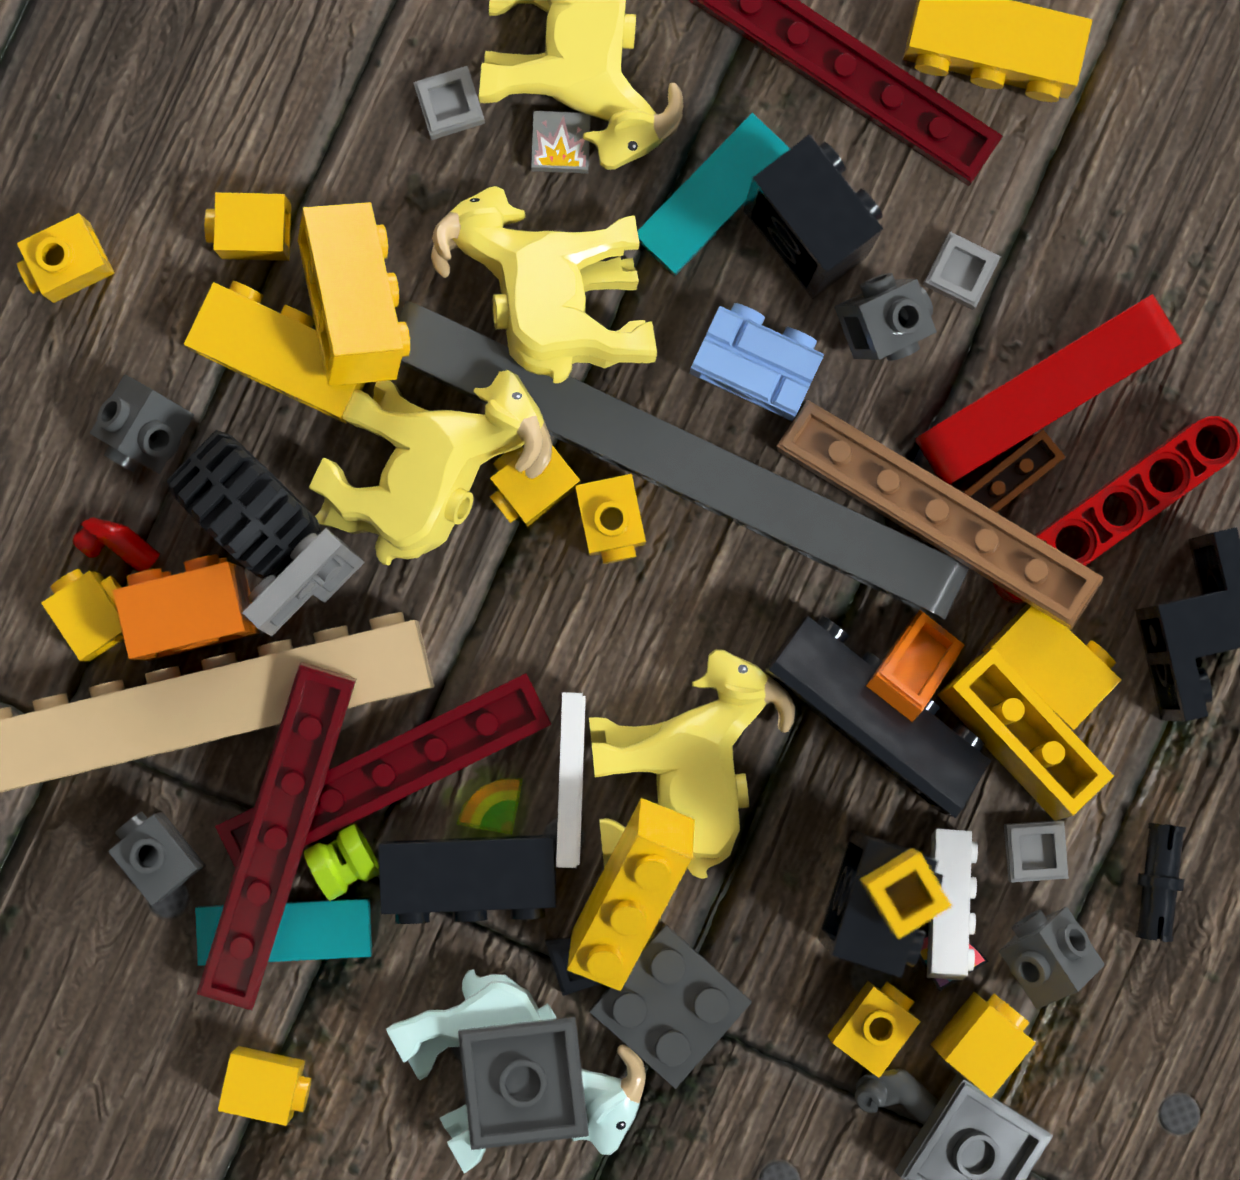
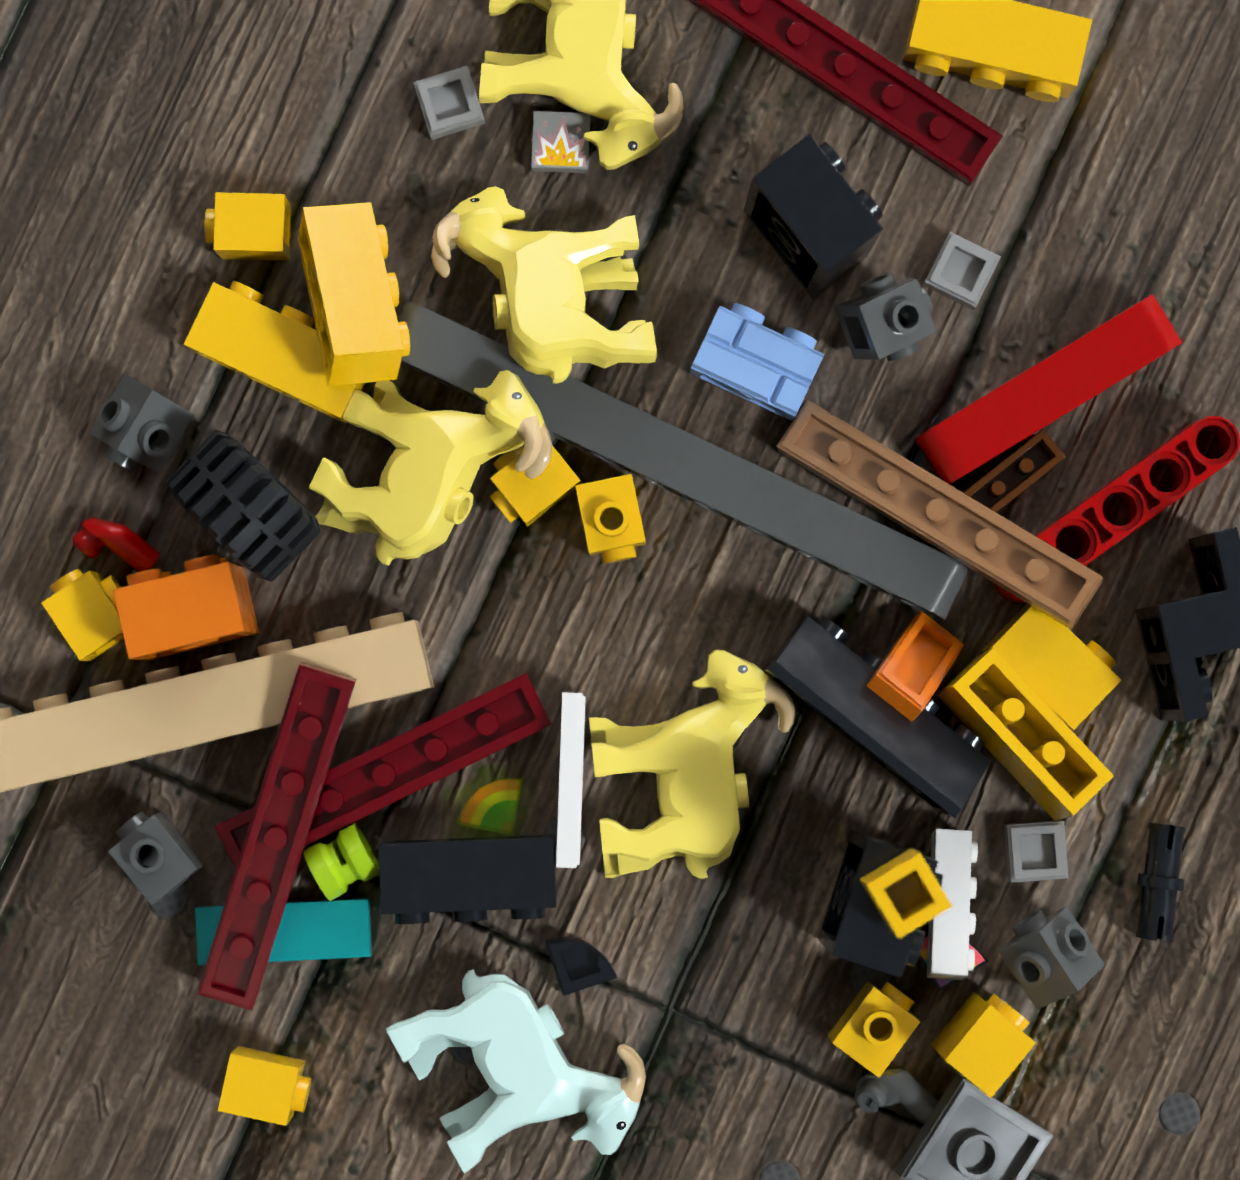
yellow brick [17,213,115,303] -> none
light grey plate [242,528,365,636] -> none
dark grey tile [458,1016,589,1150] -> none
yellow brick [567,798,695,991] -> none
dark grey plate [589,923,752,1089] -> none
teal tile [637,113,790,277] -> none

